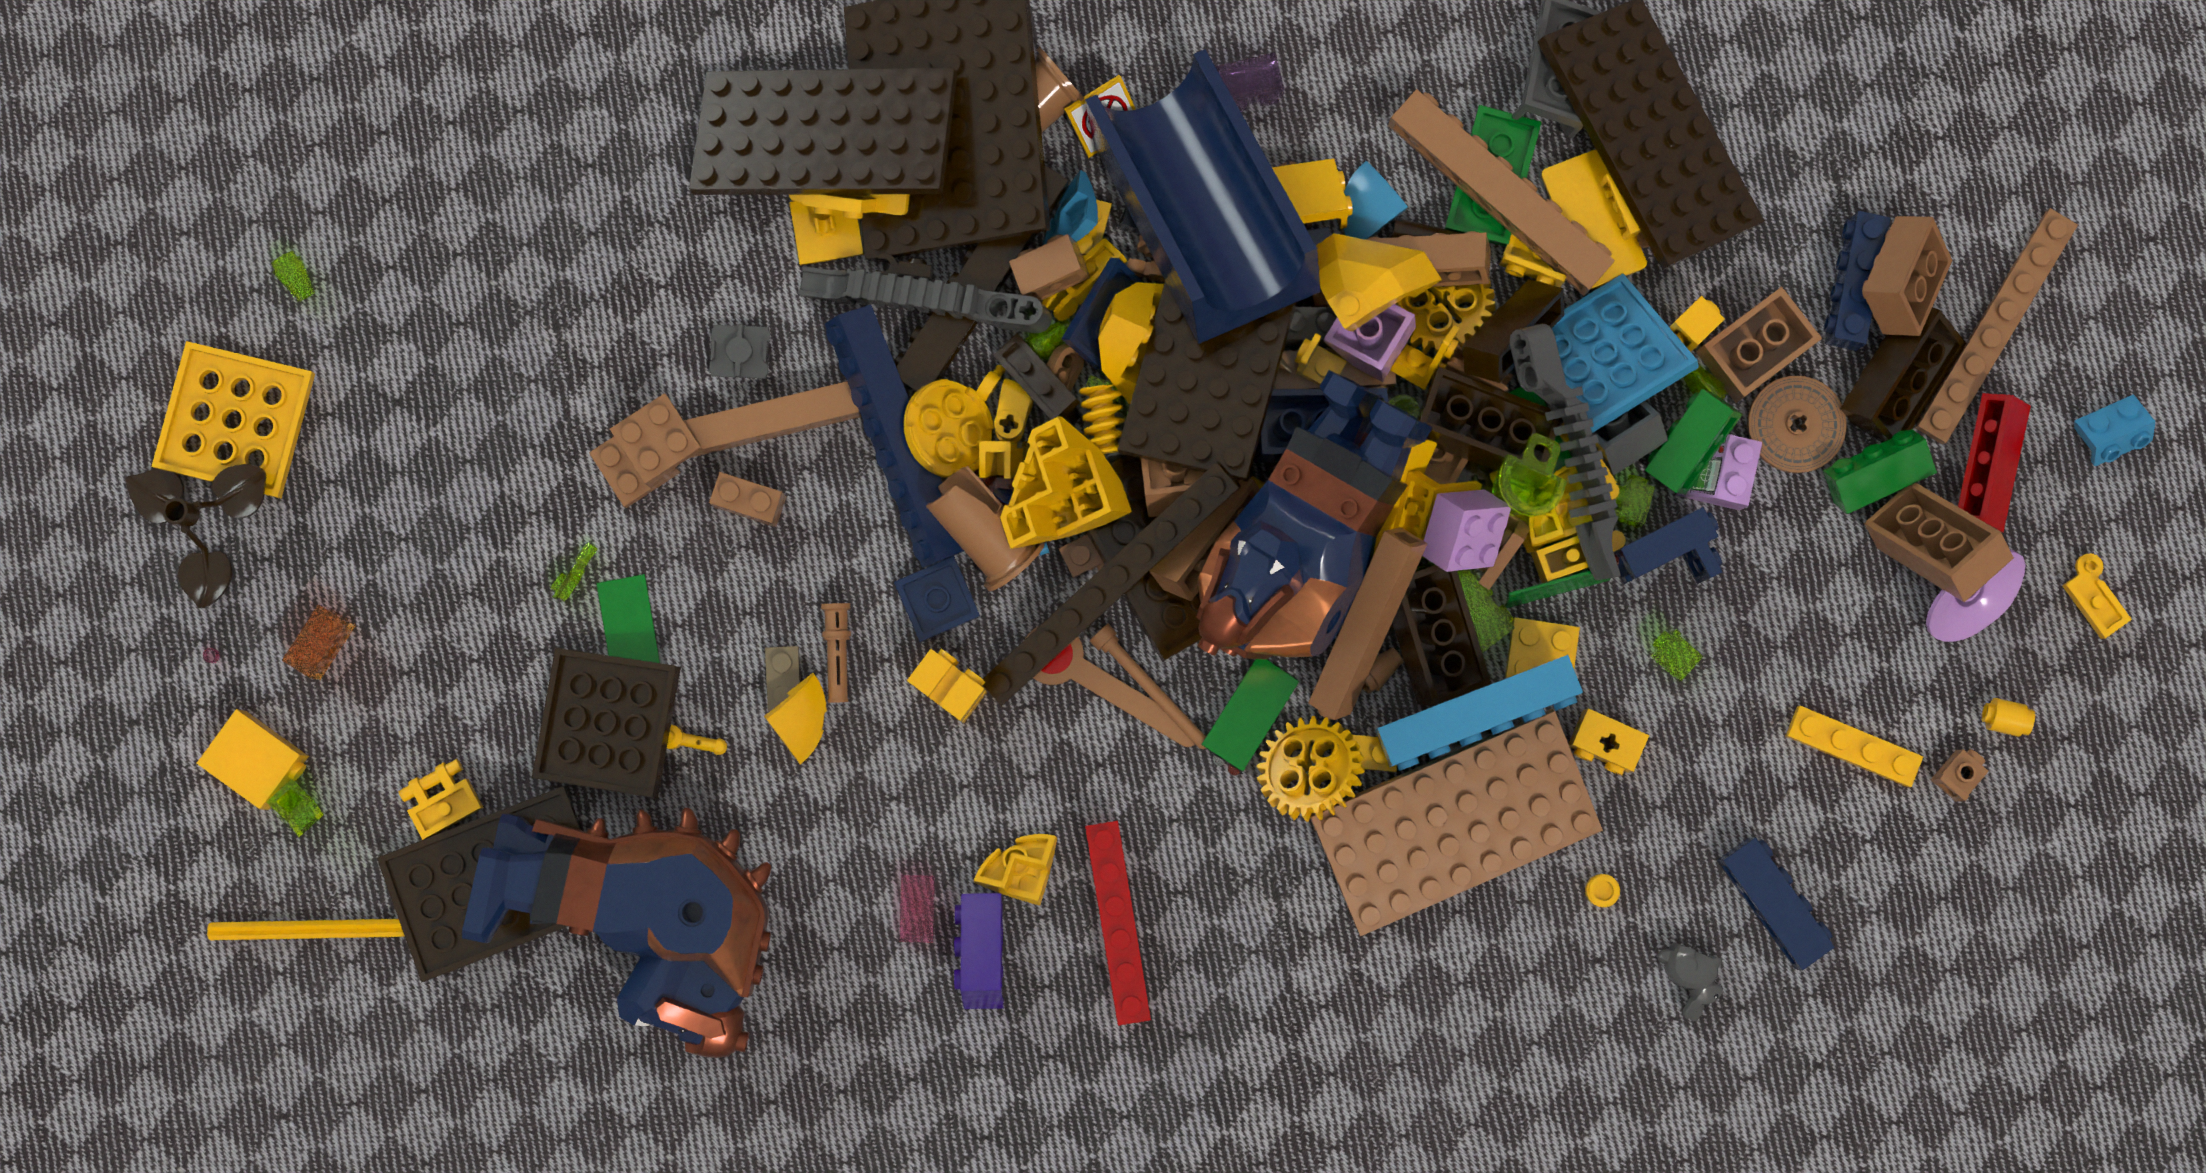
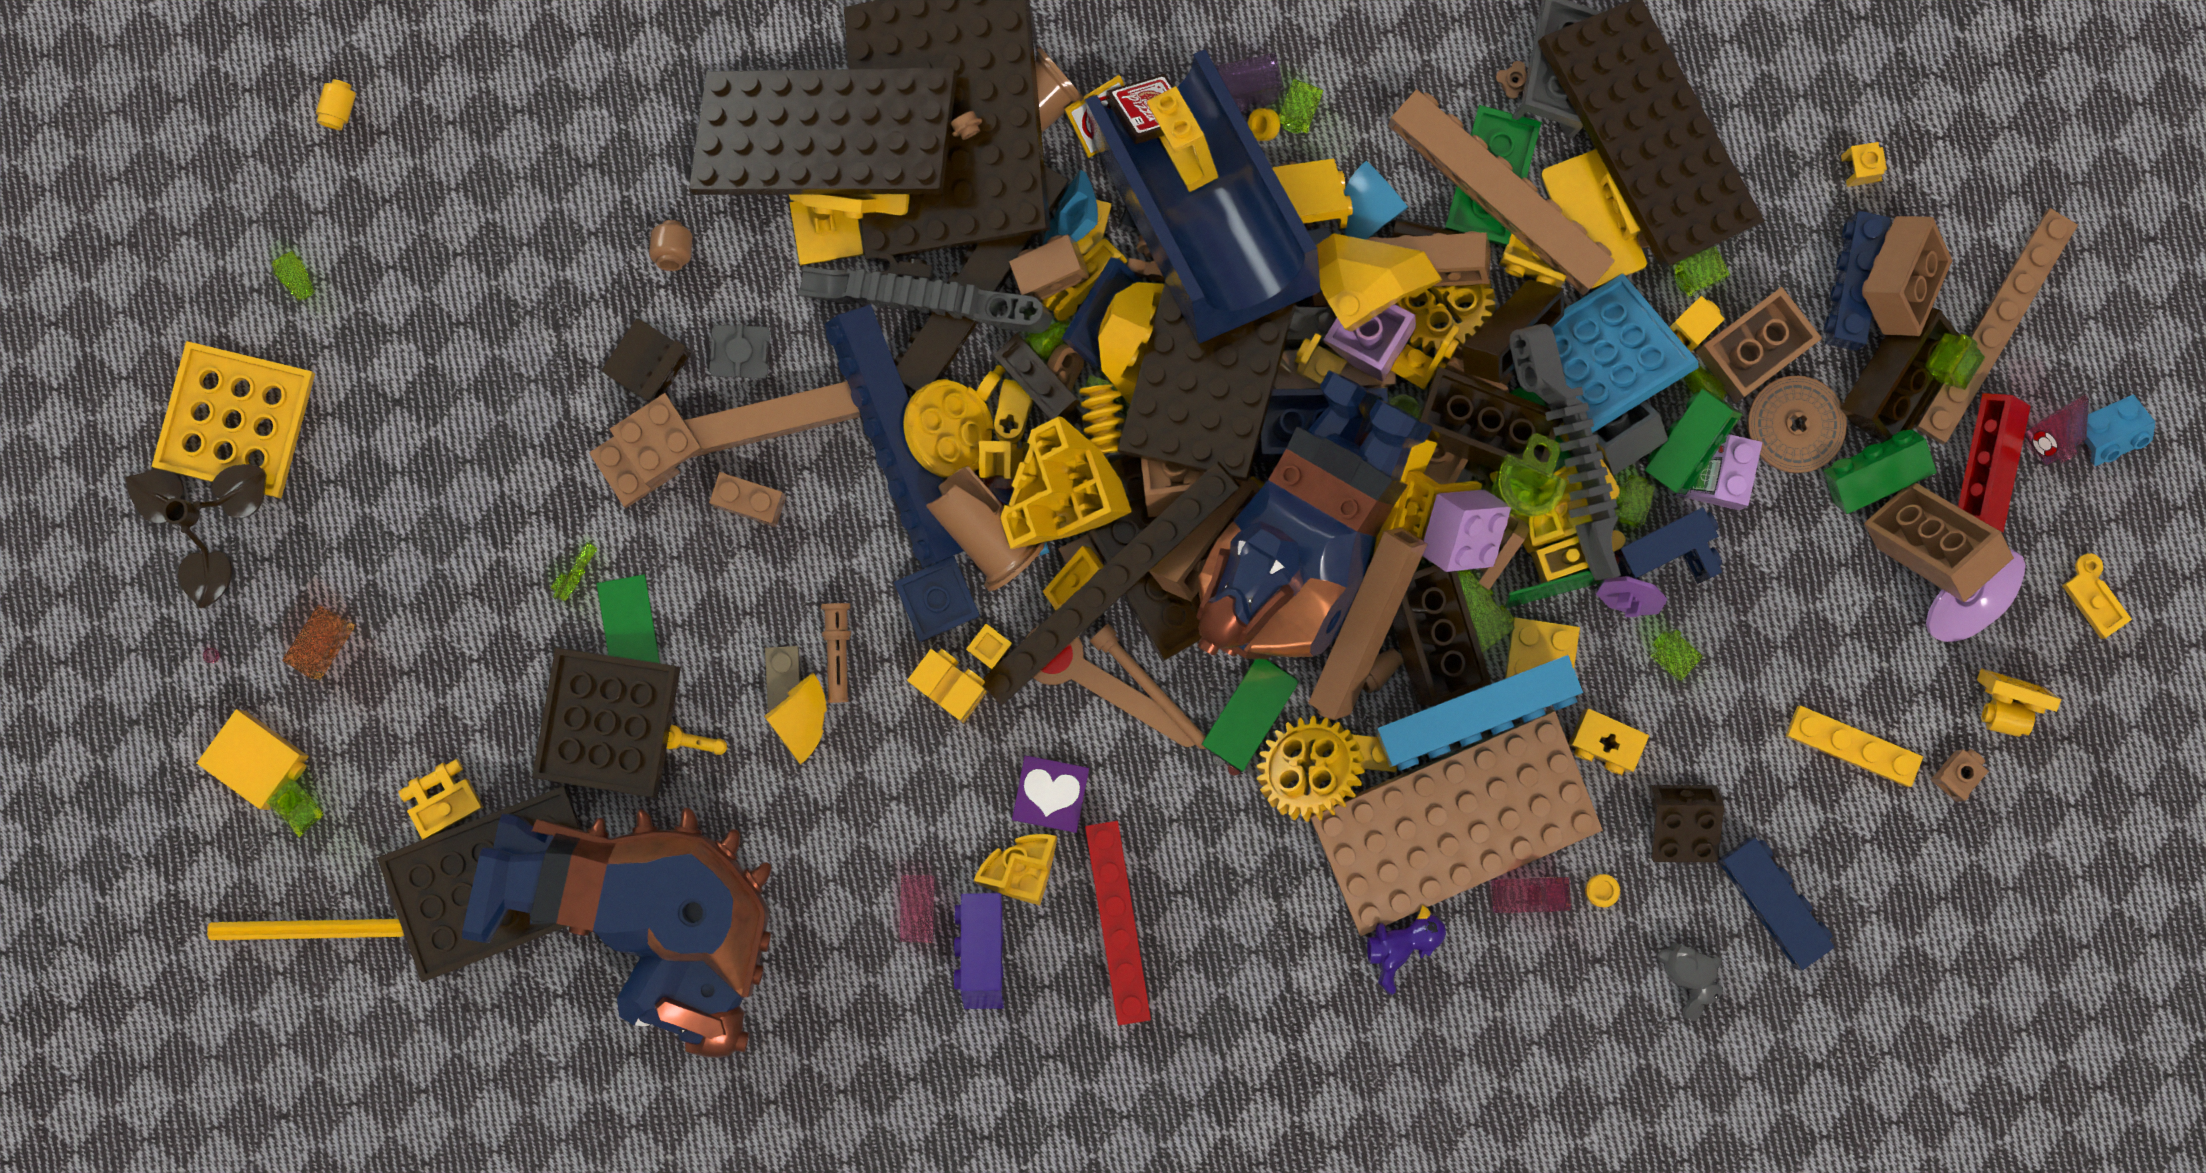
none -> yellow brick [316,79,356,130]
none -> dark brown bracket [602,318,692,403]
none -> medium nougat head [649,220,693,271]
none -> medium nougat plate [950,111,982,140]
none -> yellow plate [966,624,1012,670]
none -> dark purple tile [1012,755,1089,833]
none -> yellow plate [1043,546,1104,610]
none -> tile [1106,74,1173,145]
none -> yellow panel [1147,86,1218,192]
none -> yellow tile [1248,108,1280,141]
none -> clear neon green brick [1279,78,1324,134]
none -> dark purple animal [1367,905,1446,995]
none -> clear pink slope [1492,877,1571,913]
none -> medium nougat plate [1496,61,1527,99]
none -> medium lavender piece [1596,576,1667,618]
none -> dark brown bracket [1650,785,1724,863]
none -> clear neon green brick [1674,246,1731,298]
none -> yellow window [1841,142,1887,187]
none -> clear neon green brick [1925,333,1985,390]
none -> yellow plate [1977,668,2061,714]
none -> clear pink slope [2025,394,2089,466]

